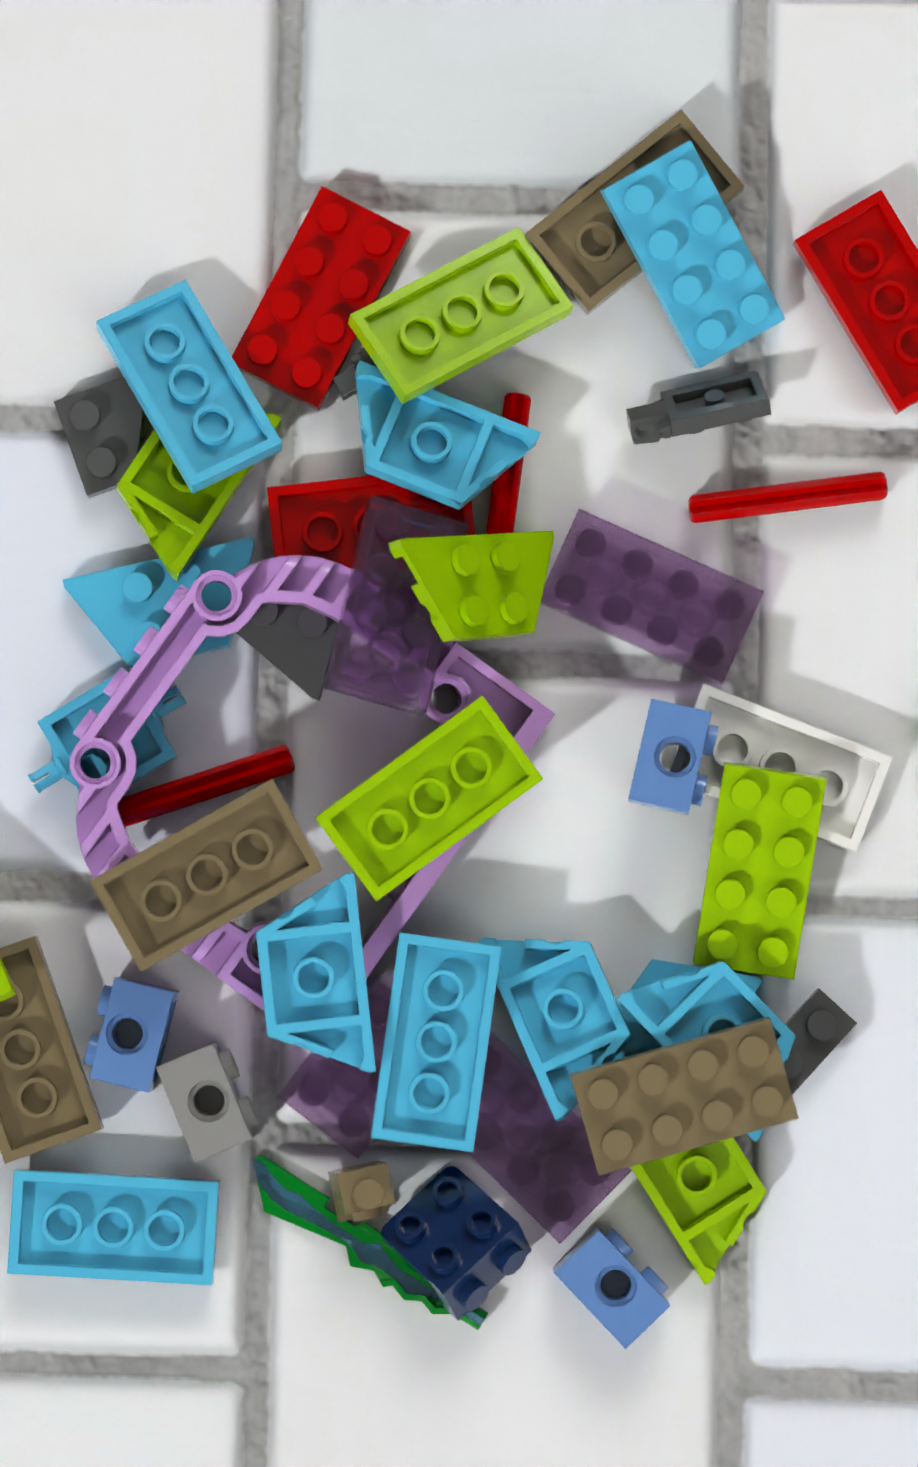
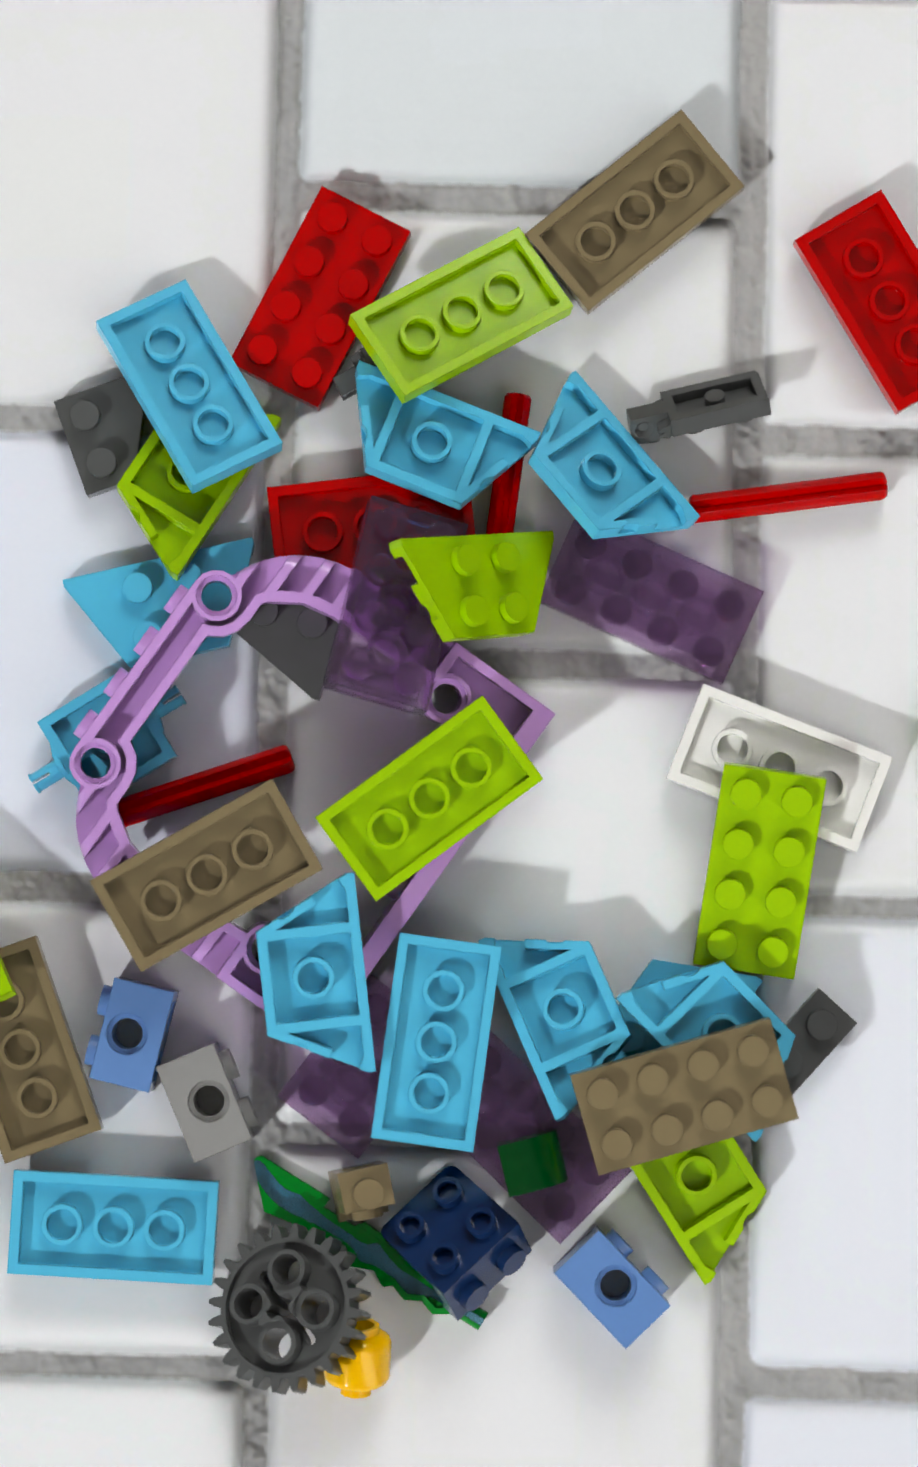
medium azure plate [600,140,785,369] -> none
medium blue brick [628,699,719,815] -> none
none -> dark grey gear [208,1223,371,1395]
none -> yellow head [324,1319,392,1399]
none -> dark green brick [497,1129,568,1197]
none -> medium azure wing [528,370,700,539]

